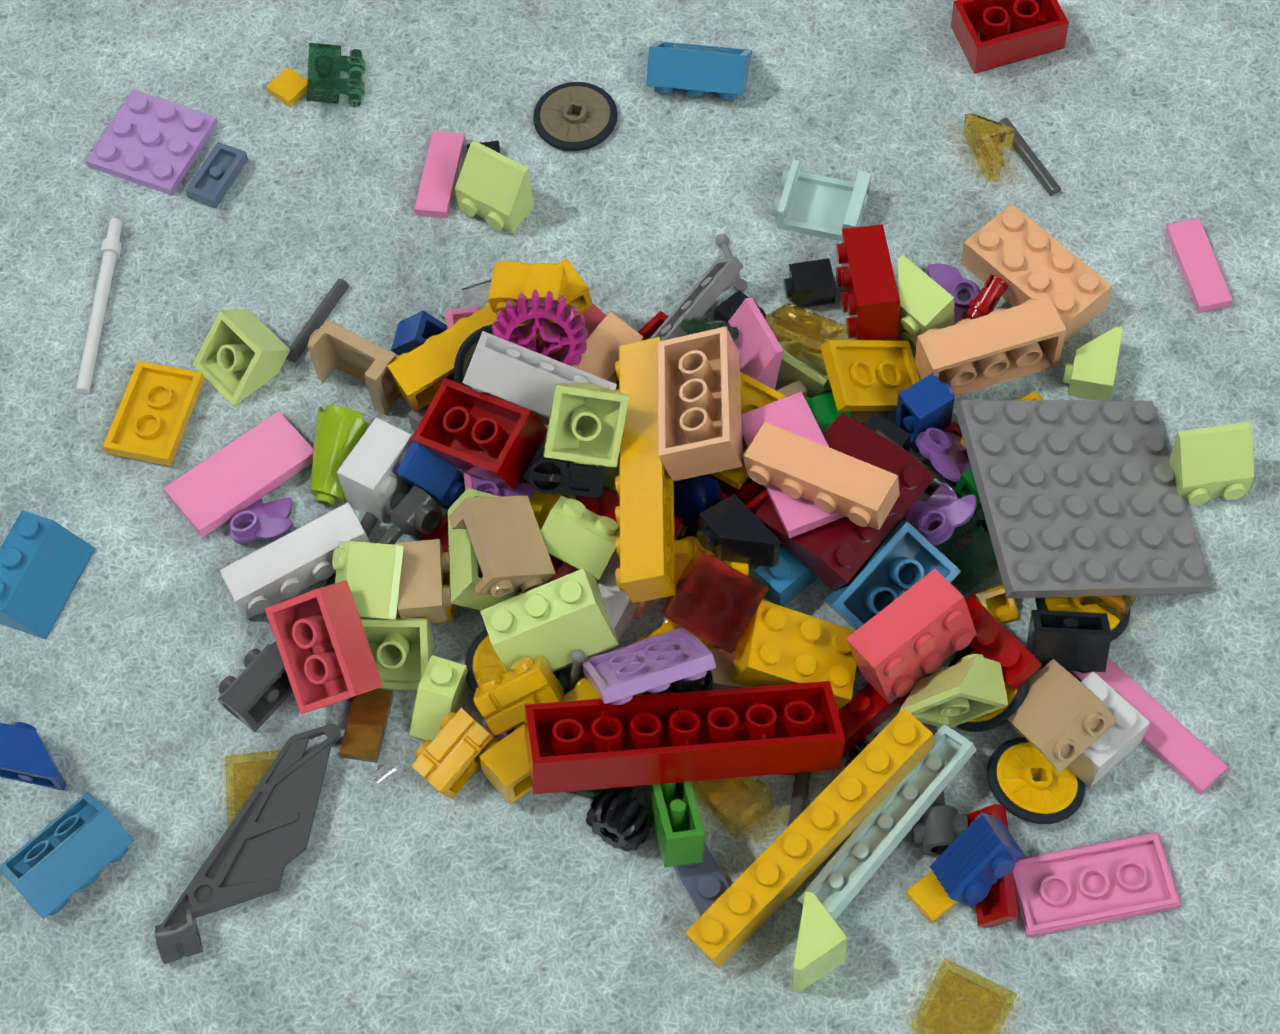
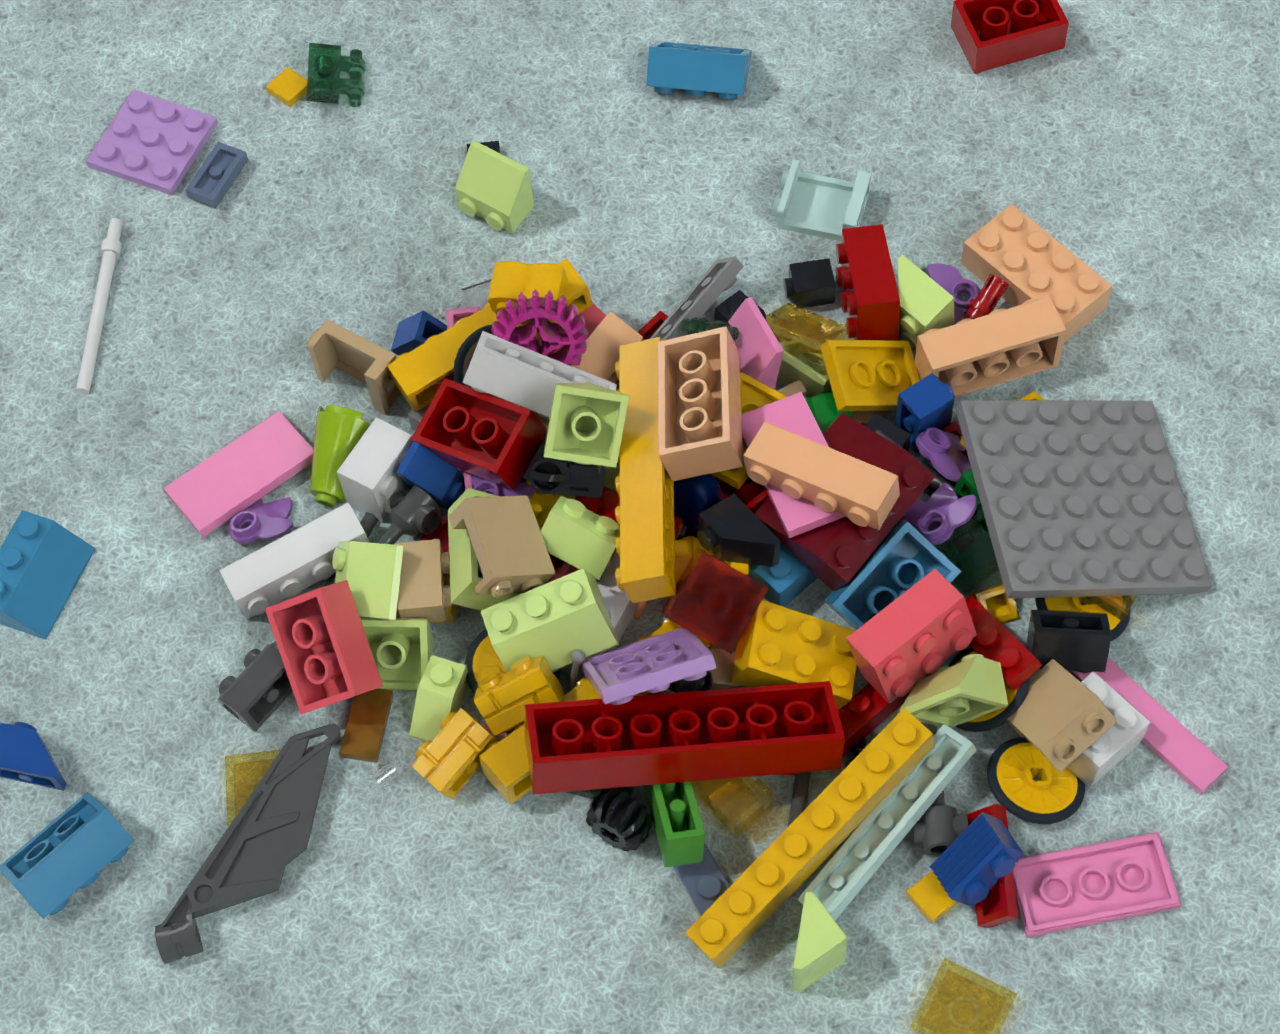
yellow plate [103,360,205,467] -> none
yellowish green slope [192,309,290,406] -> none
dark grey bar [286,278,349,363] -> none
bright pink tile [414,131,466,218] -> none
dark tan wheel [533,82,617,151] -> none
light grey hinge [715,234,748,292] -> none
clear yellow slope [963,113,1014,183] -> none
dark grey bar [997,118,1061,196] -> none
yellowish green slope [1063,327,1123,401] -> none
bright pink tile [1166,218,1233,313] -> none
yellowish green slope [1169,421,1254,505] -> none

